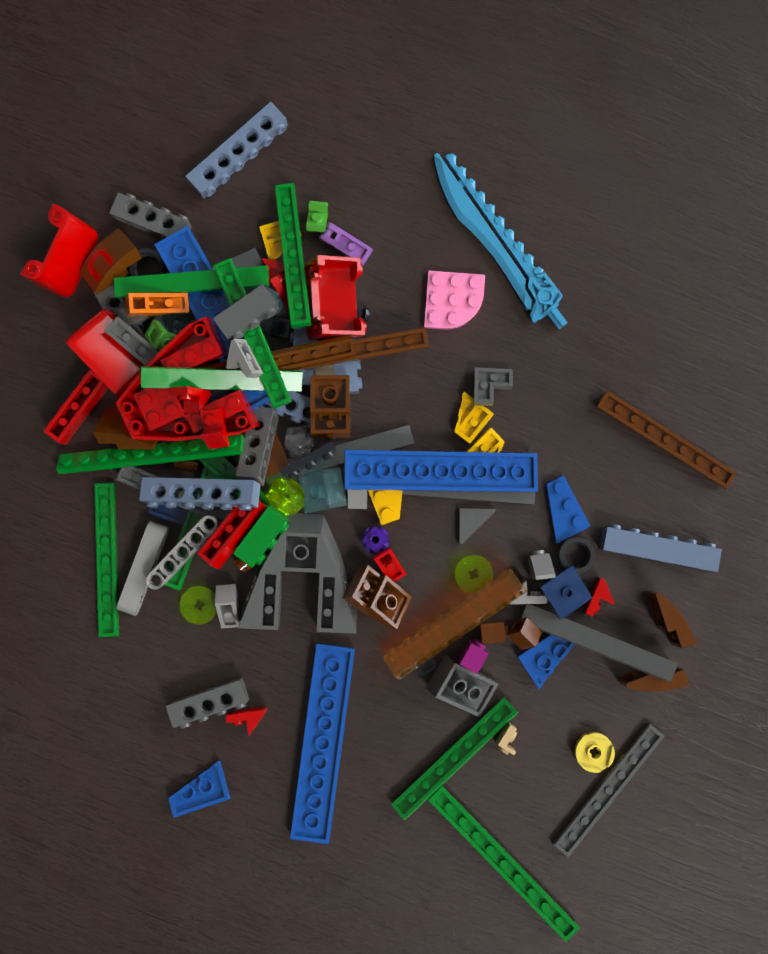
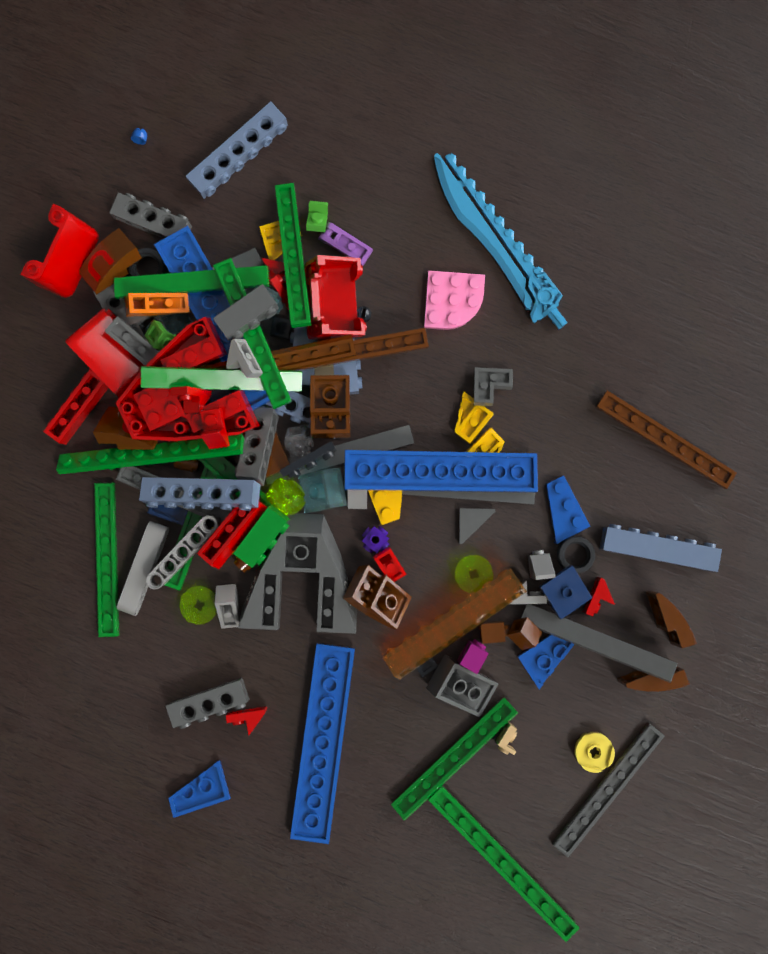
none -> blue hinge [131,128,147,145]

